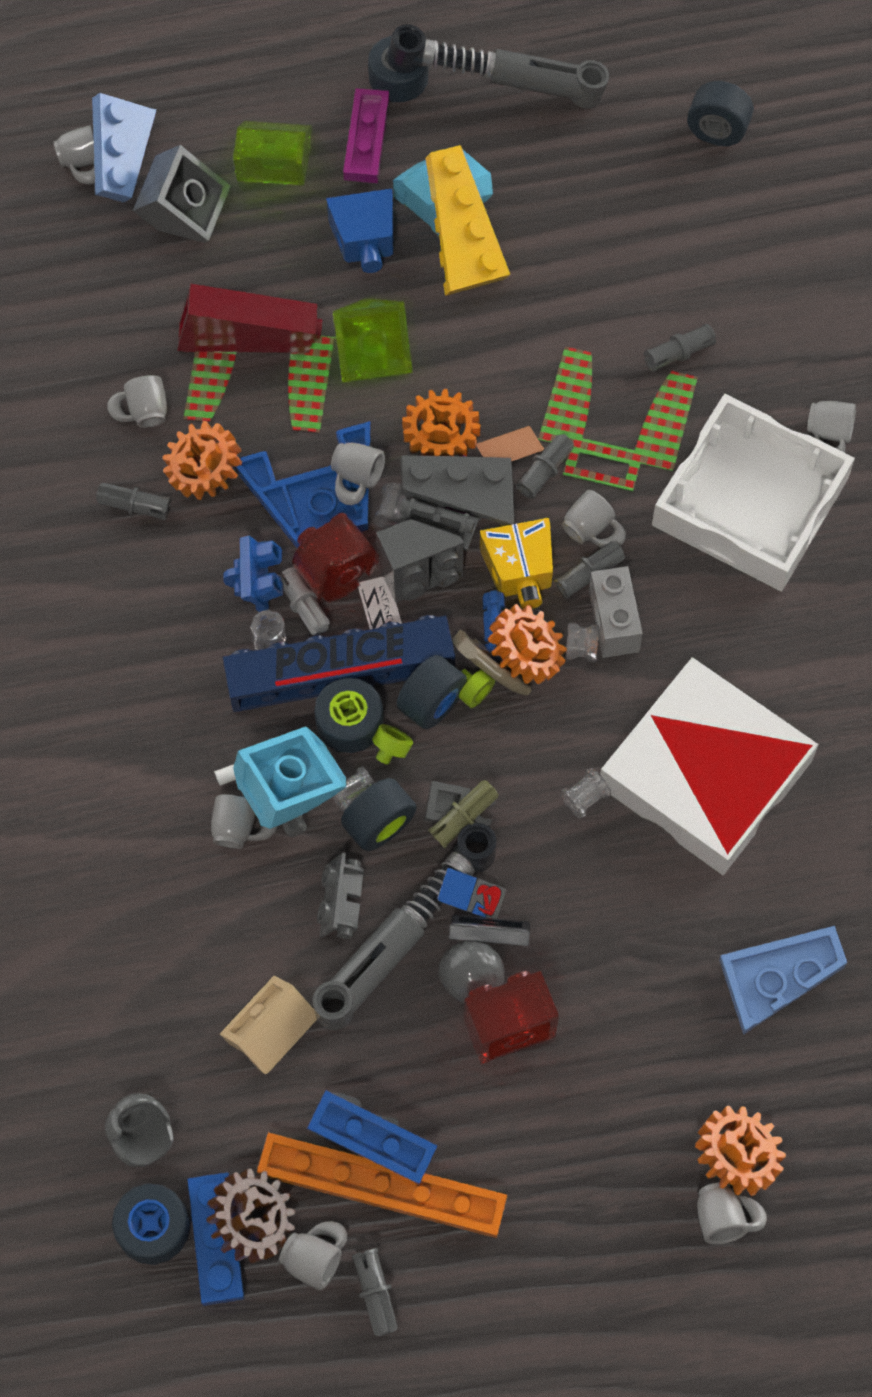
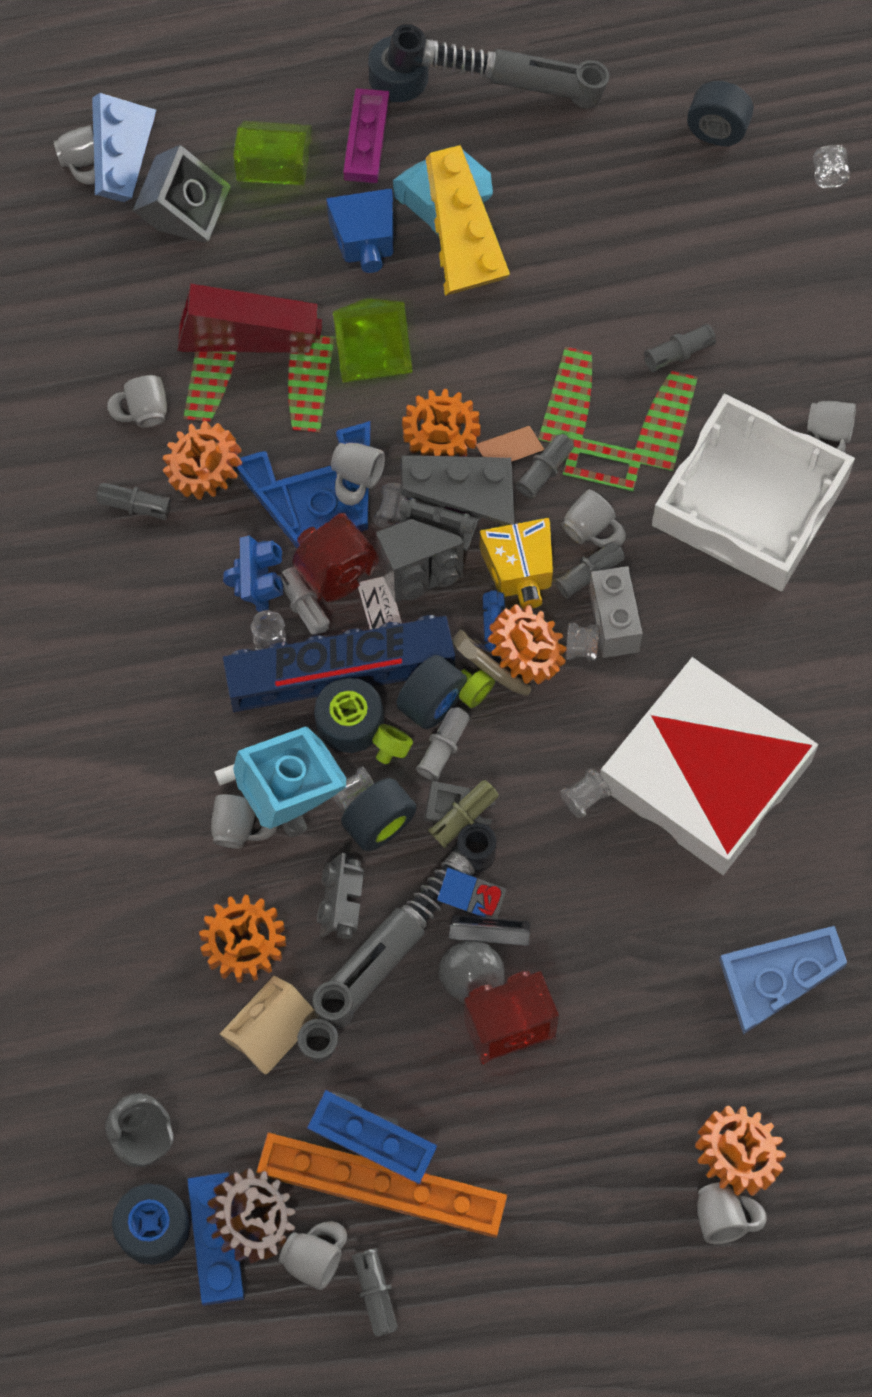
none -> orange gear [199,895,286,983]
none -> dark grey piece [297,1019,338,1063]
none -> light grey axle [416,707,469,781]
none -> clear wheel [813,145,850,188]

